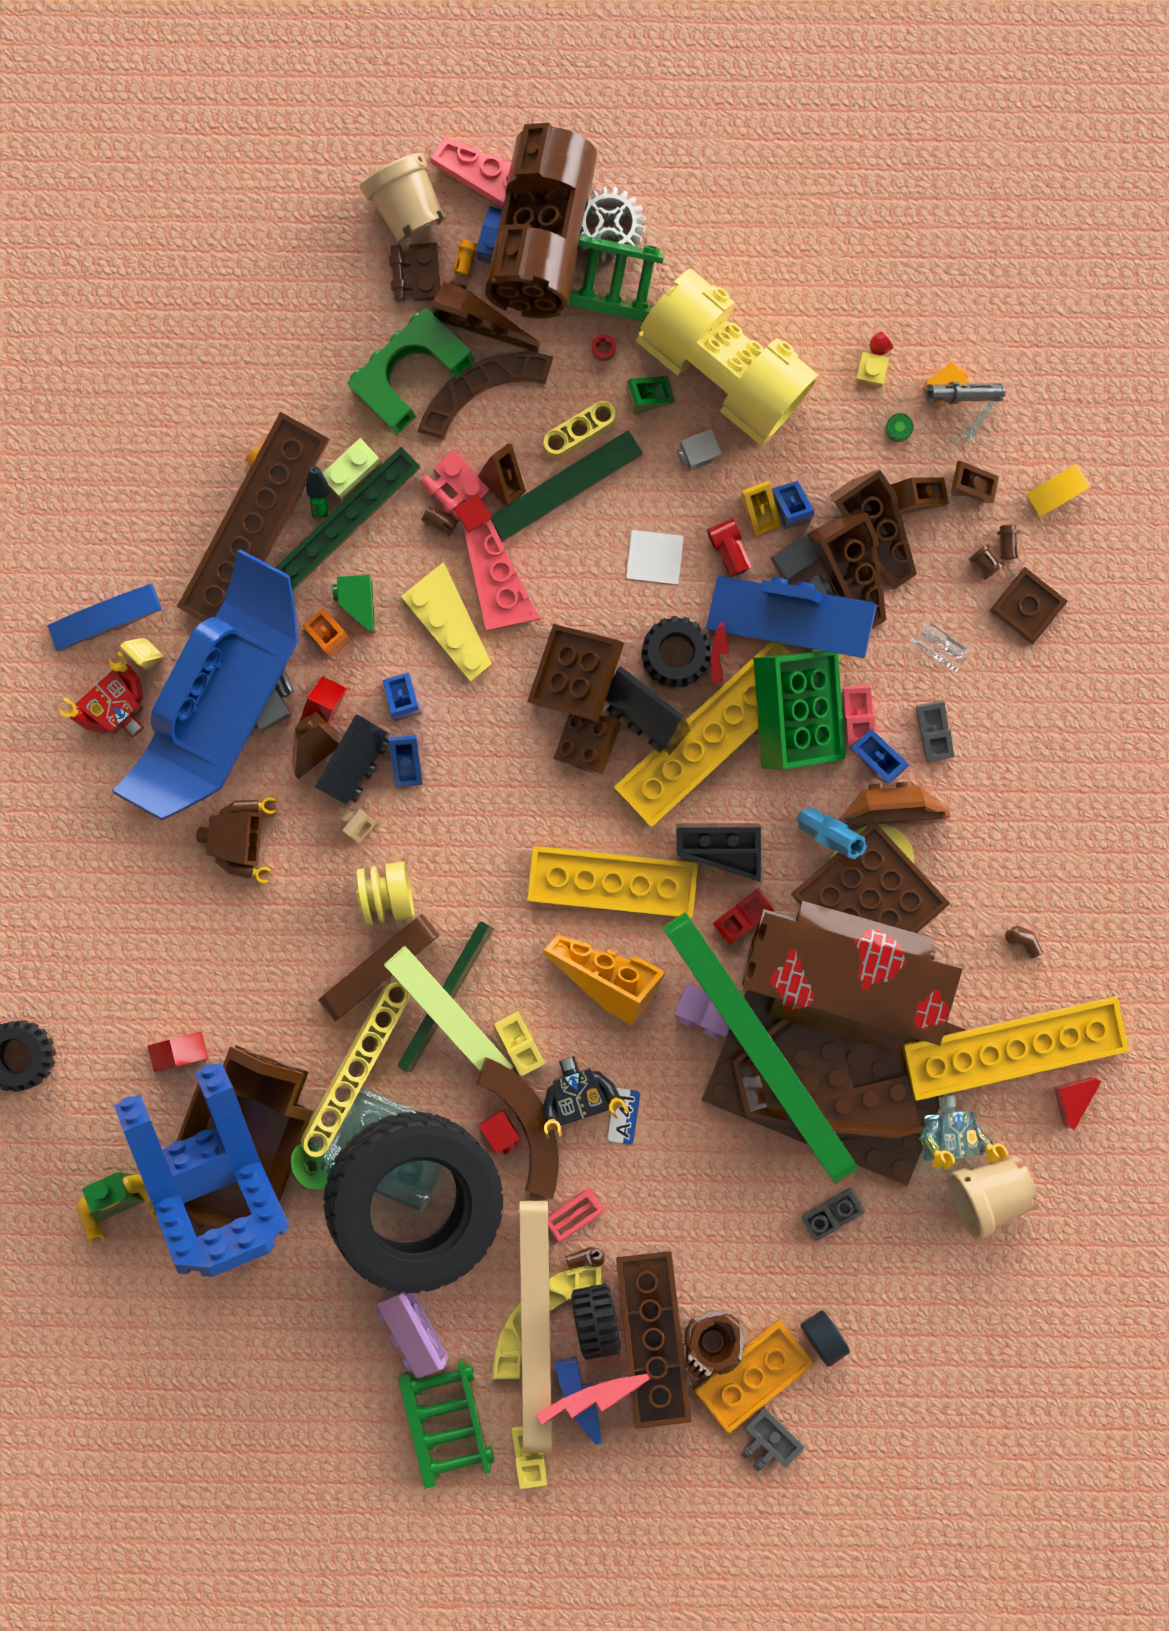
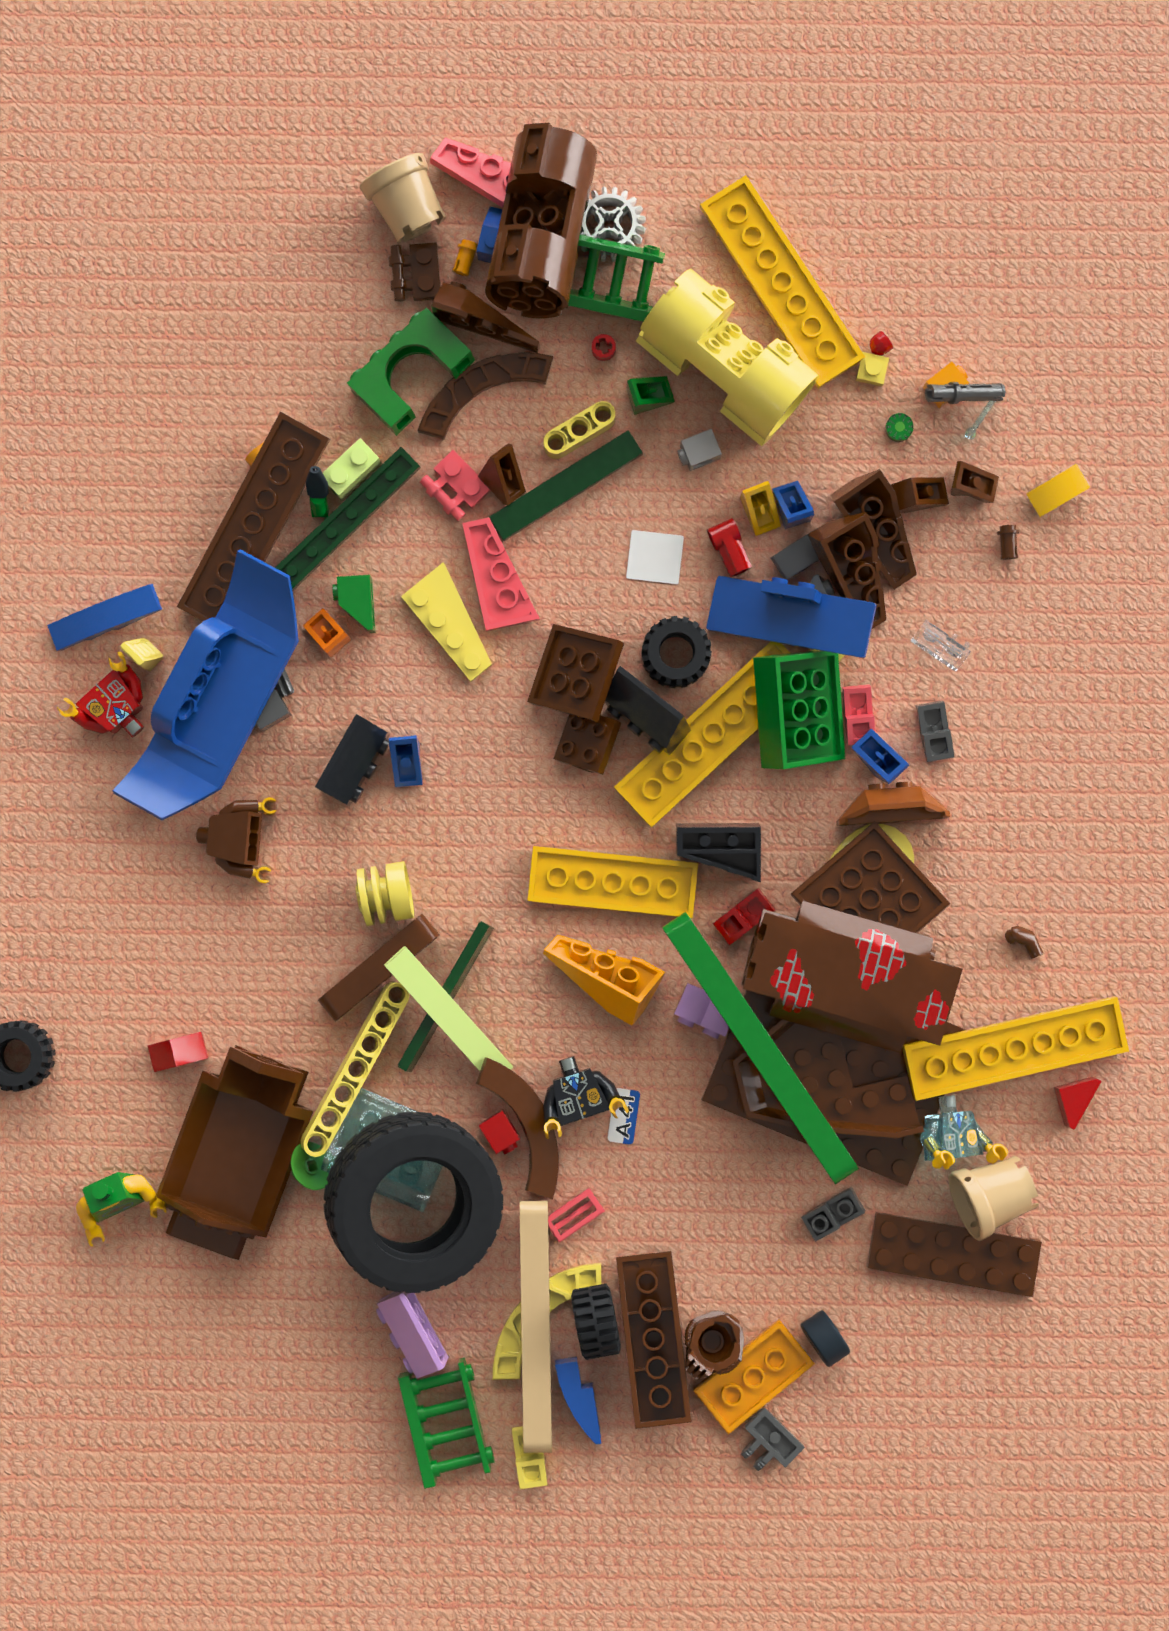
blue bracket [114,1062,289,1277] -> none
reddish brown slope [292,712,340,779] -> none
red slope [299,676,348,724] -> none
tan tile [340,809,377,844] -> none
blue slope [383,672,421,721] -> none
reddish brown pin [421,506,458,537] -> none
red tile [454,494,492,533] -> none
light yellow slope [494,1011,545,1076] -> none
coral slope [536,1374,651,1424] -> none
reddish brown arm [565,1247,606,1270] -> none
red slope [711,622,729,684] -> none
dark azure piece [796,807,867,860] -> none
reddish brown bush [968,544,1005,580] -> none
reddish brown tile [989,567,1068,644] -> none
none -> yellow plate [700,175,865,389]
none -> reddish brown plate [867,1212,1042,1297]

